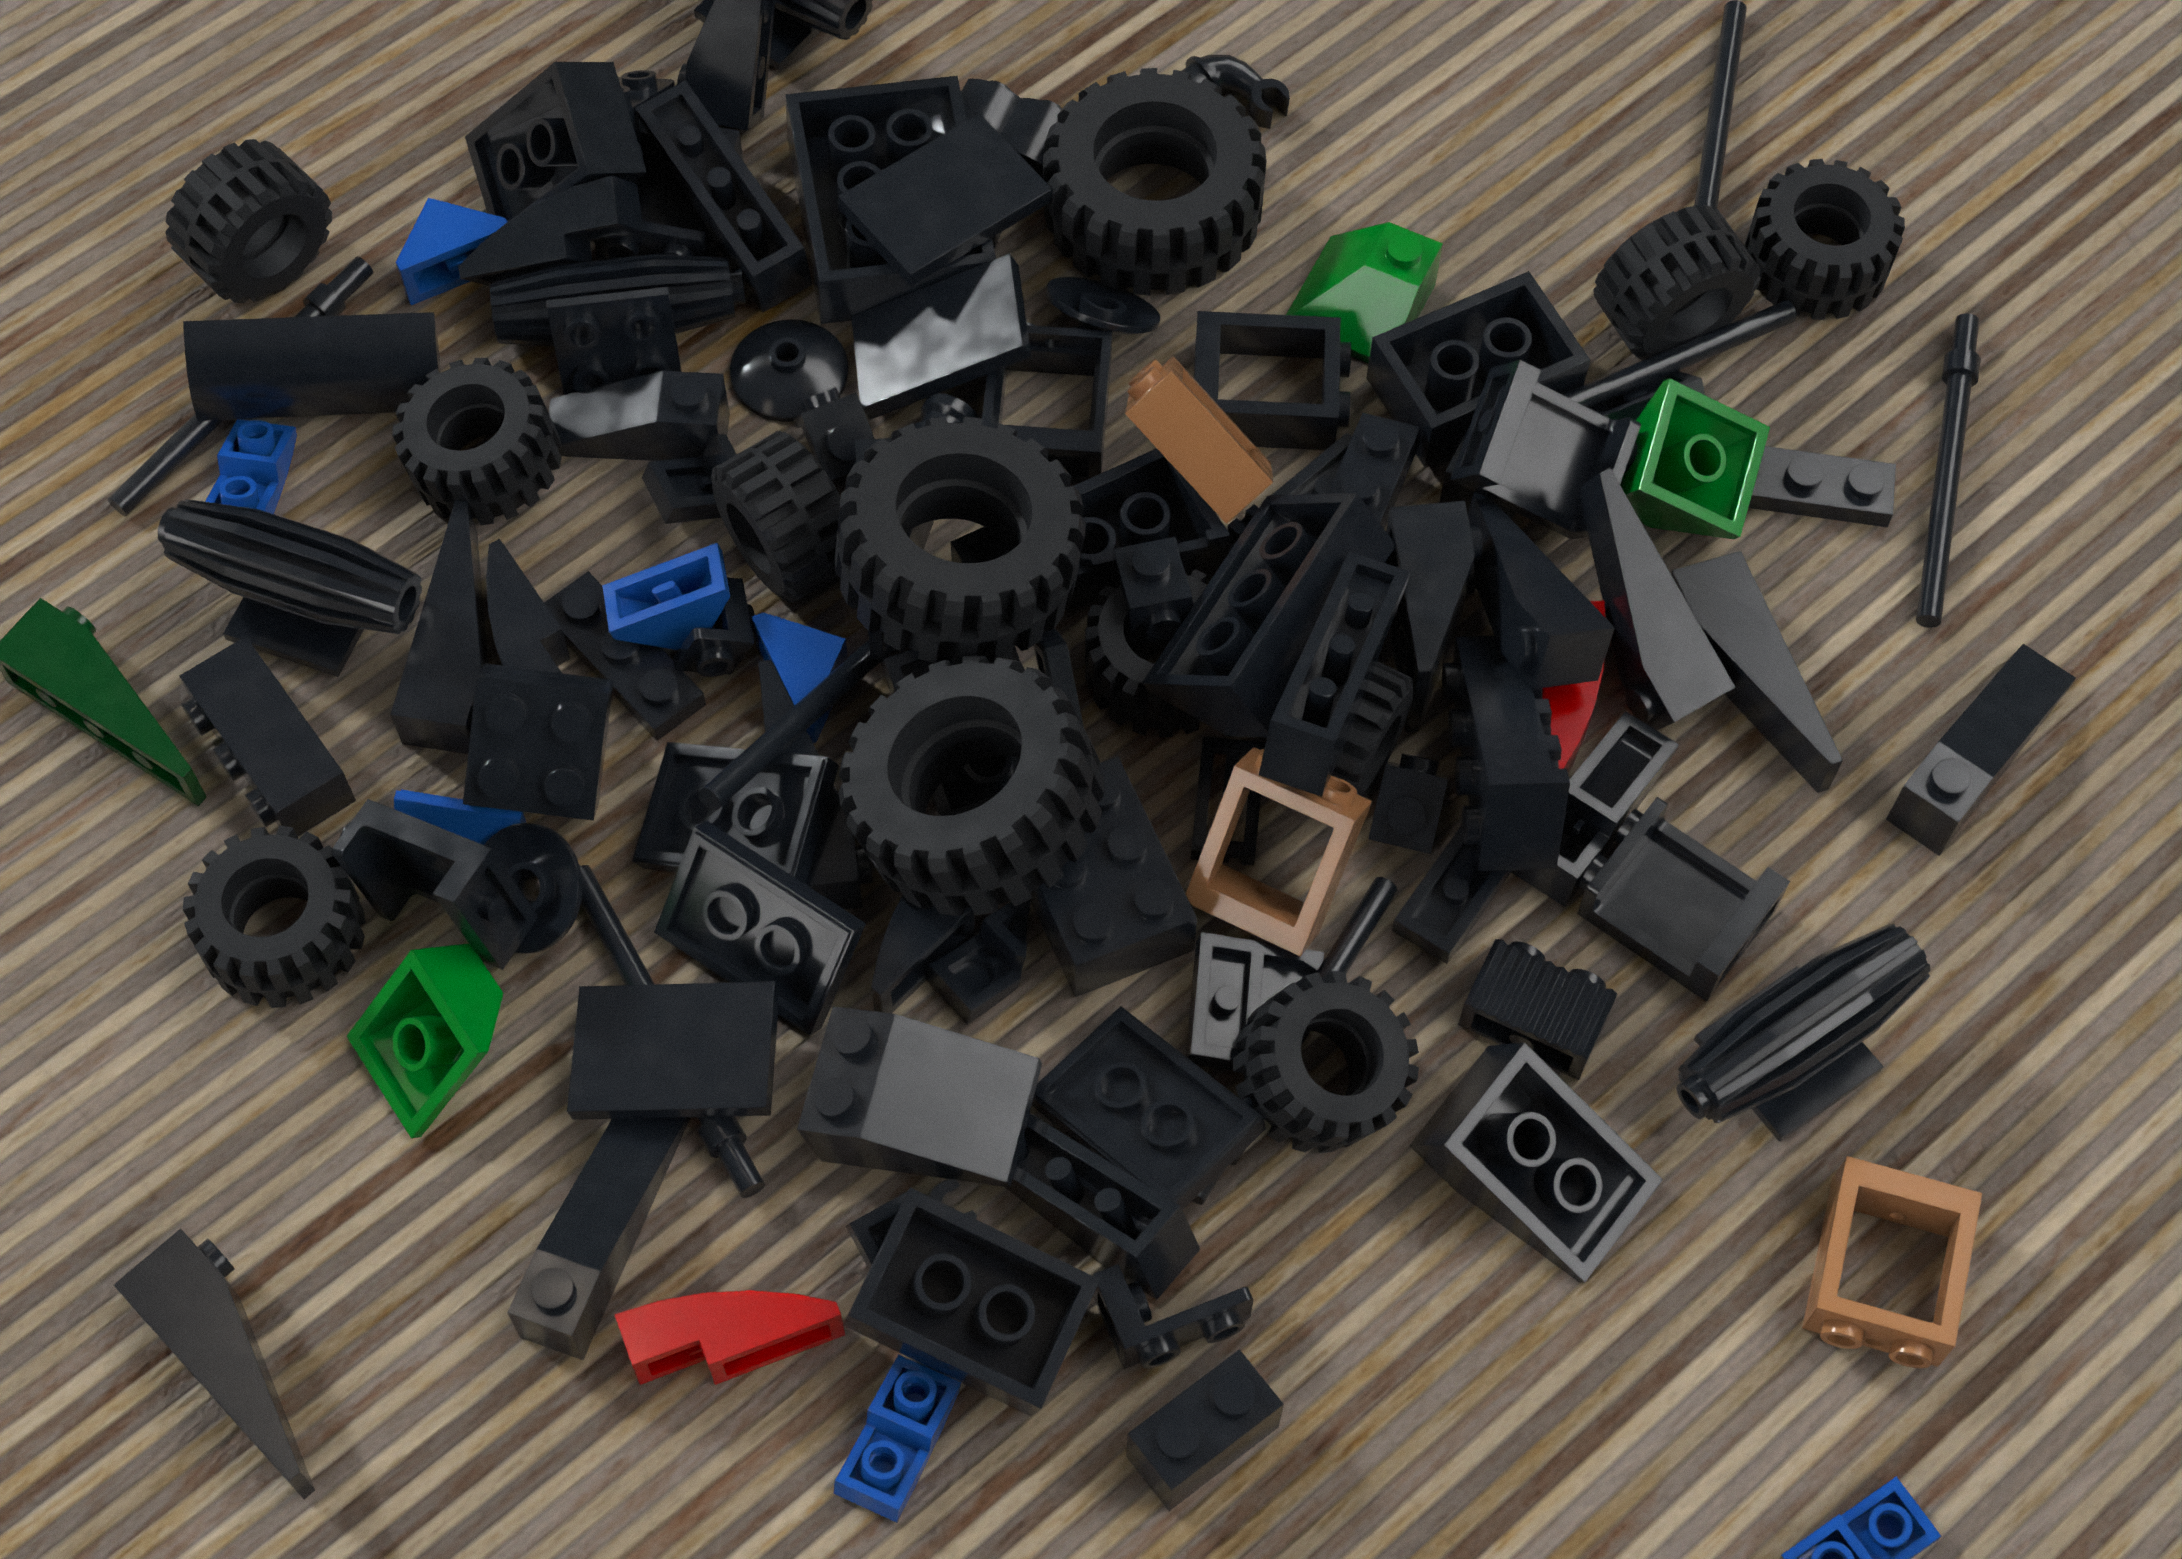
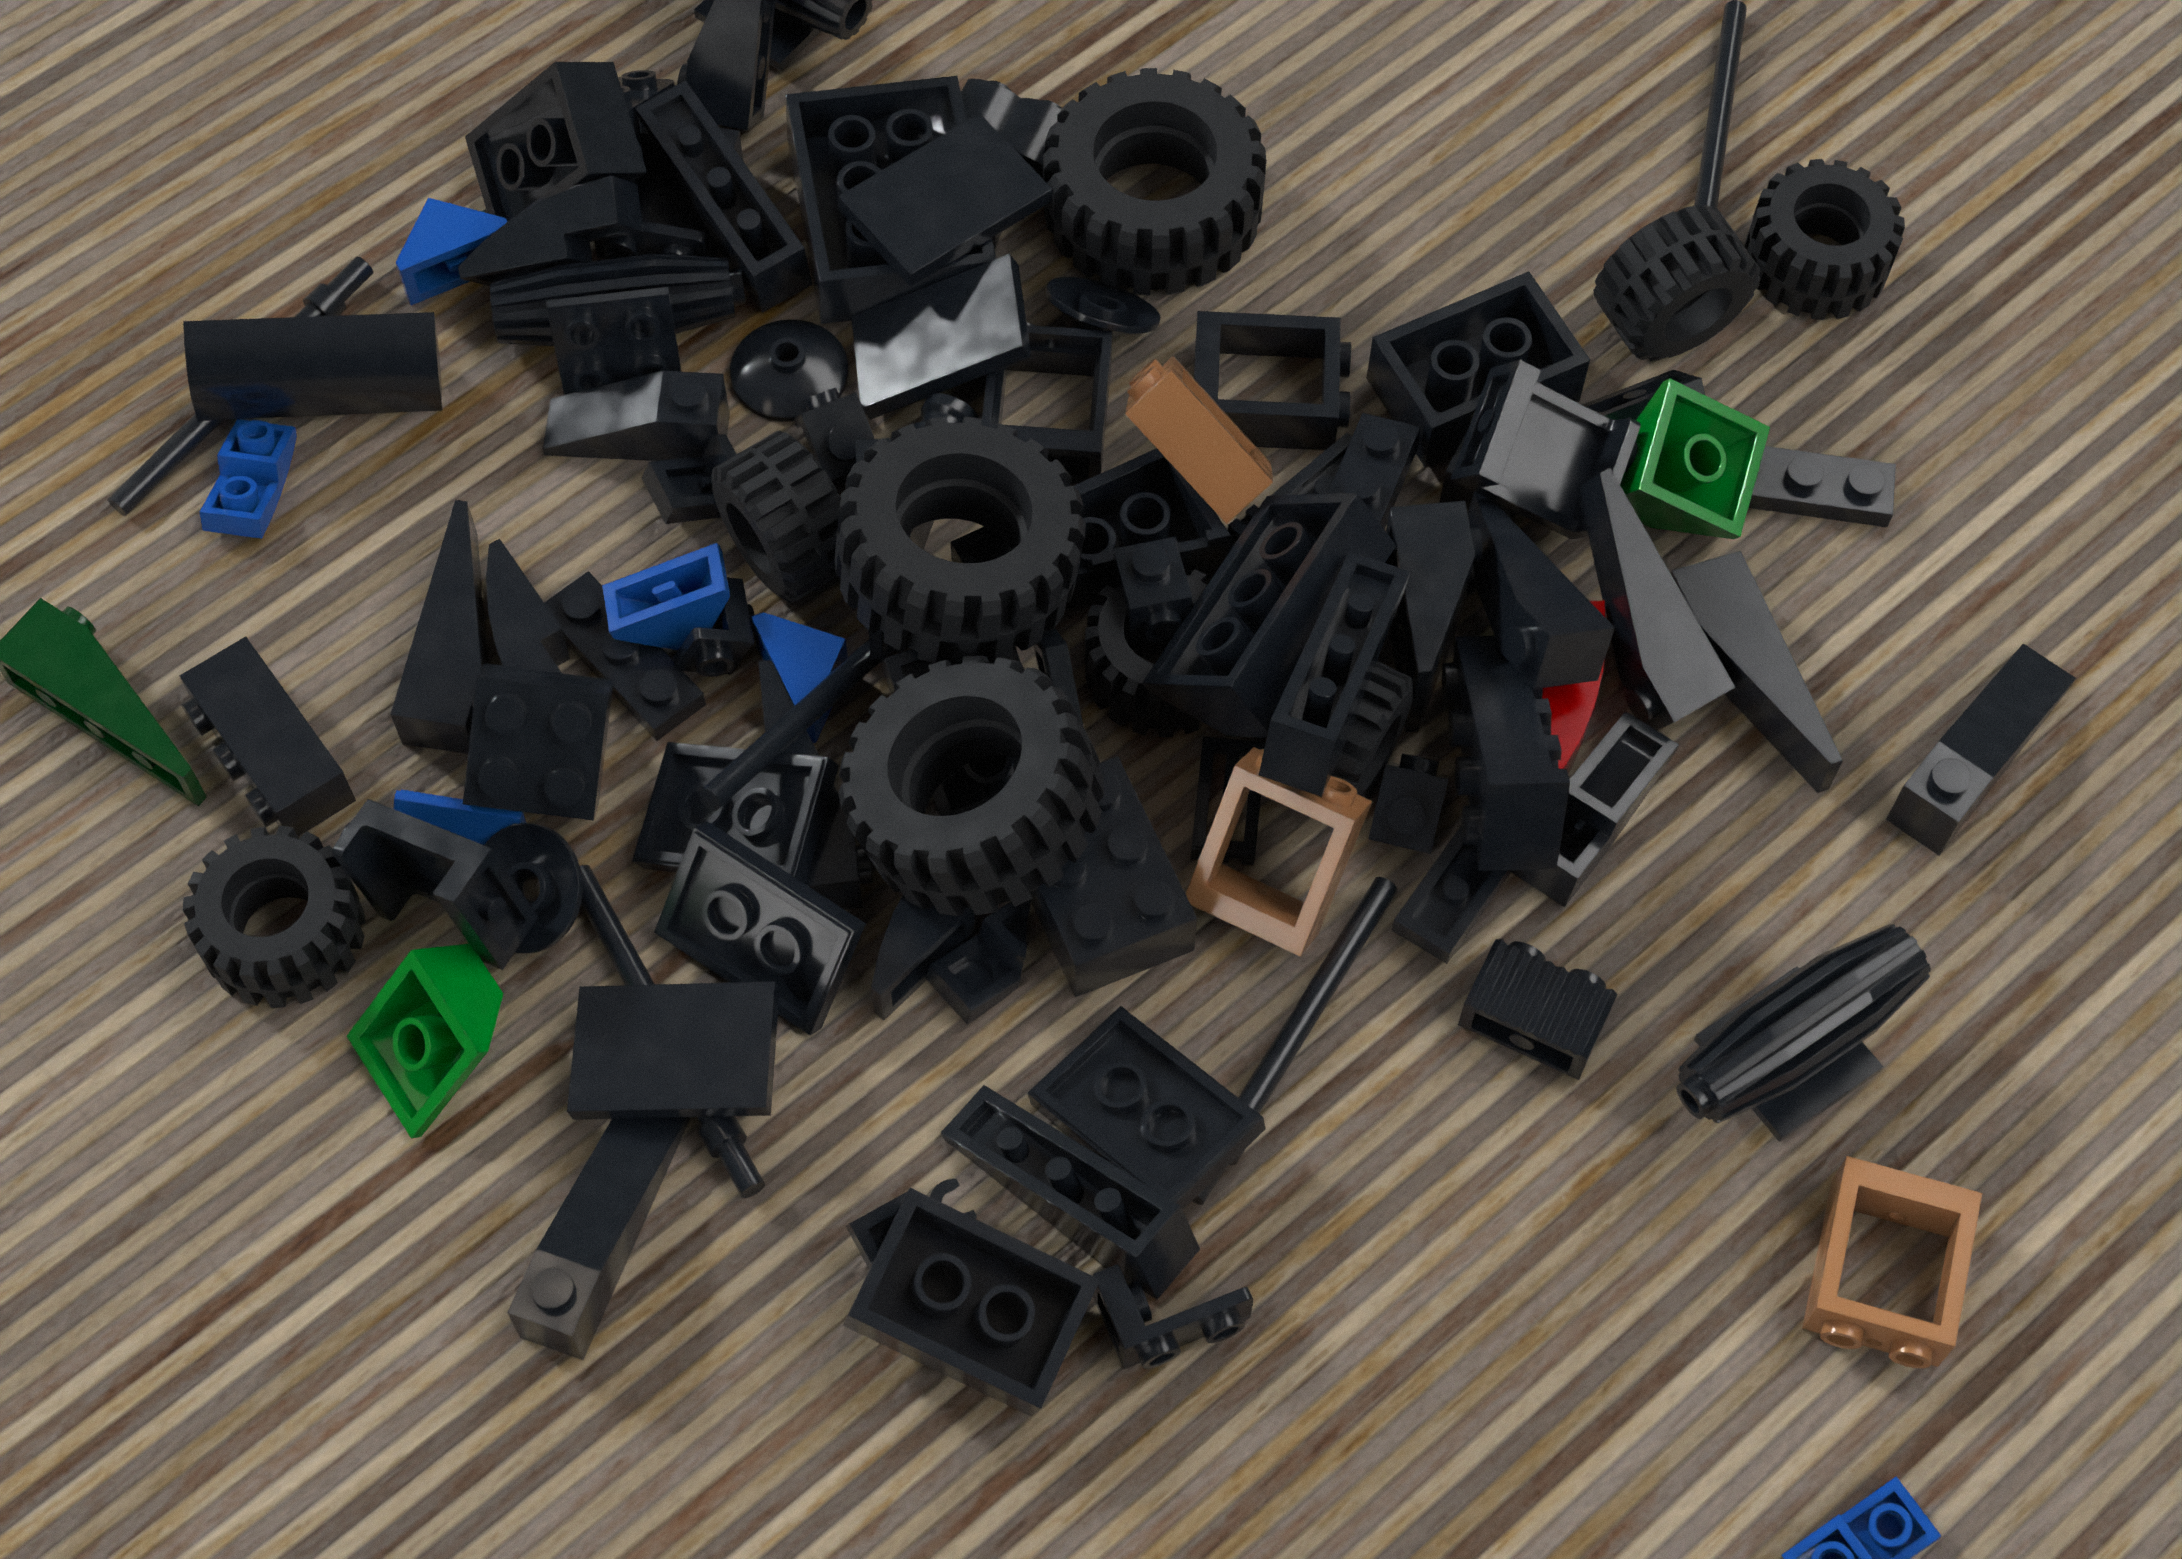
black slope [114,1229,315,1500] -> none
black plate [157,499,422,677] -> none
black tyre [165,139,332,303] -> none
black tyre [392,358,562,525] -> none
red slope [614,1290,845,1385] -> none
black slope [797,1006,1042,1187] -> none
blue slope [833,1354,961,1523] -> none
black brick [1126,1349,1284,1511] -> none
black piece [1182,55,1290,129] -> none
wing [1186,932,1324,1071] -> none
black tyre [1233,971,1419,1153] -> none
green slope [1286,222,1443,364] -> none
black slope [1409,1043,1663,1283] -> none
black bar [1555,300,1797,409] -> none
black panel [1577,797,1790,1002] -> none
black bar [1916,313,1981,628] -> none

